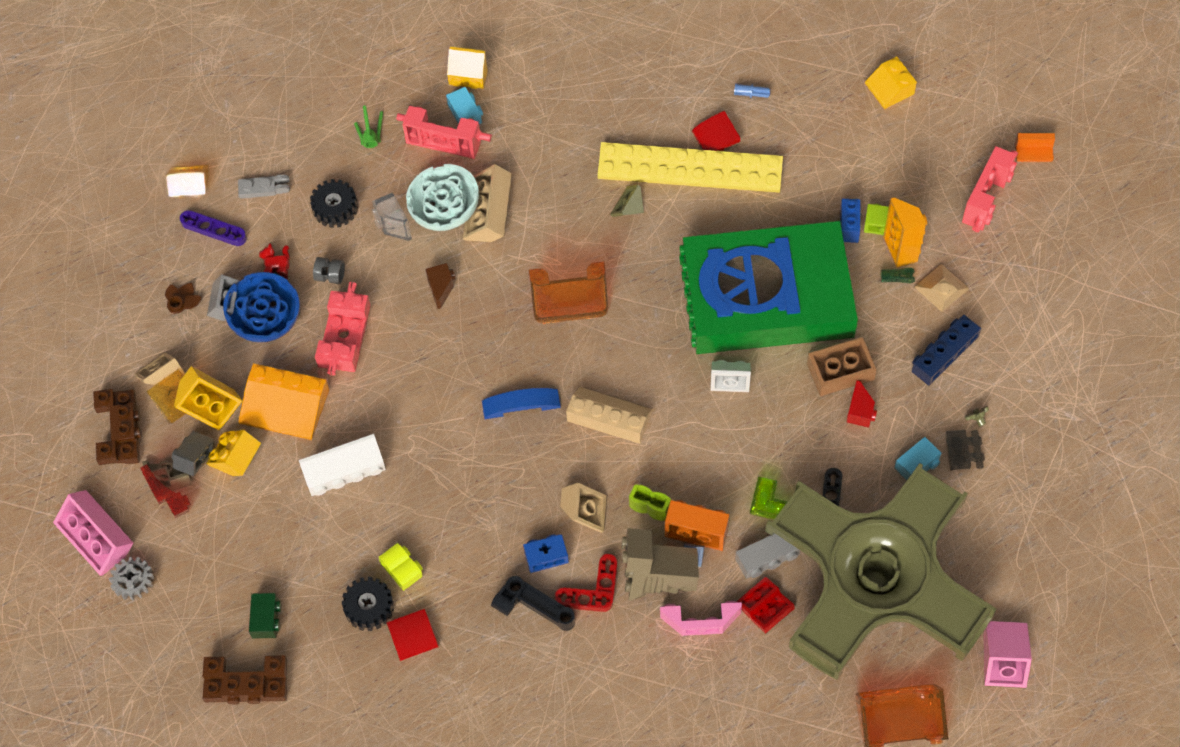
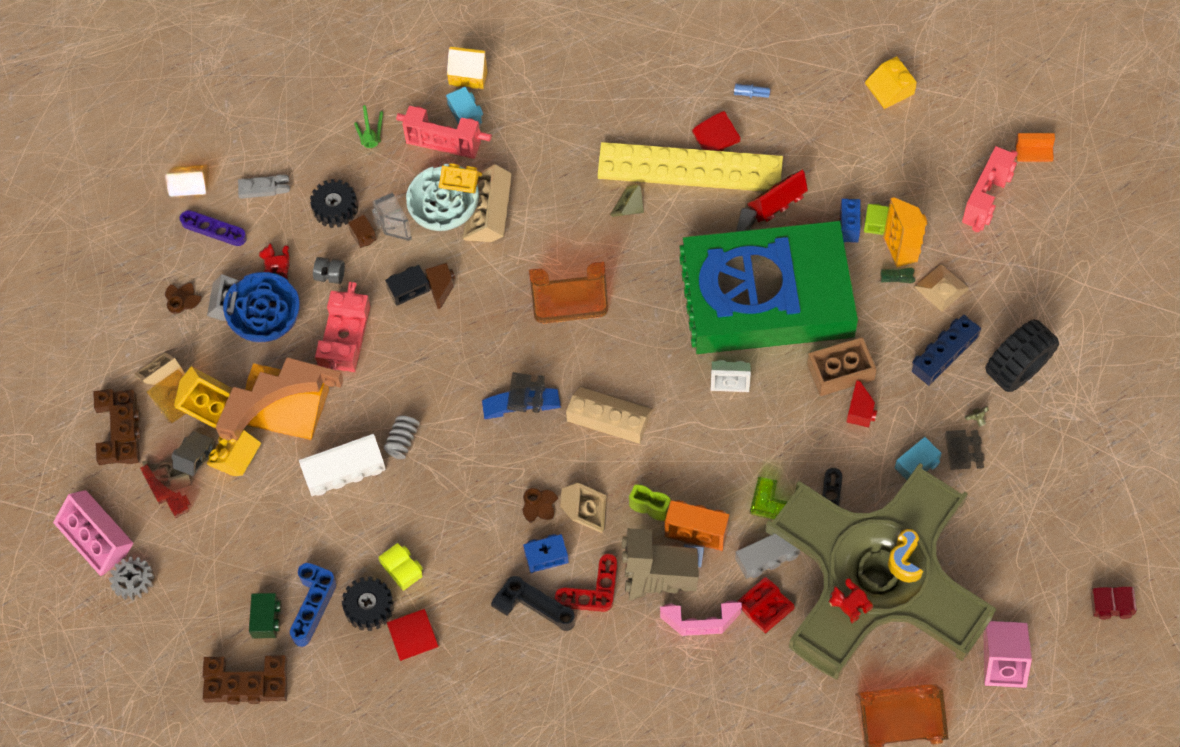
none -> nougat arch [216,358,343,440]
none -> blue beam [290,563,336,647]
none -> reddish brown brick [348,215,376,248]
none -> light grey piece [384,416,420,460]
none -> black brick [385,265,430,306]
none -> yellow bracket [438,163,482,194]
none -> clear smoke plate [507,372,546,413]
none -> reddish brown plate [523,488,558,523]
none -> dark grey slope [736,208,757,232]
none -> red slope [747,169,808,222]
none -> red animal [829,578,873,624]
none -> yellow animal [888,529,923,583]
none -> black tyre [985,319,1059,392]
none -> dark red brick [1091,587,1137,620]

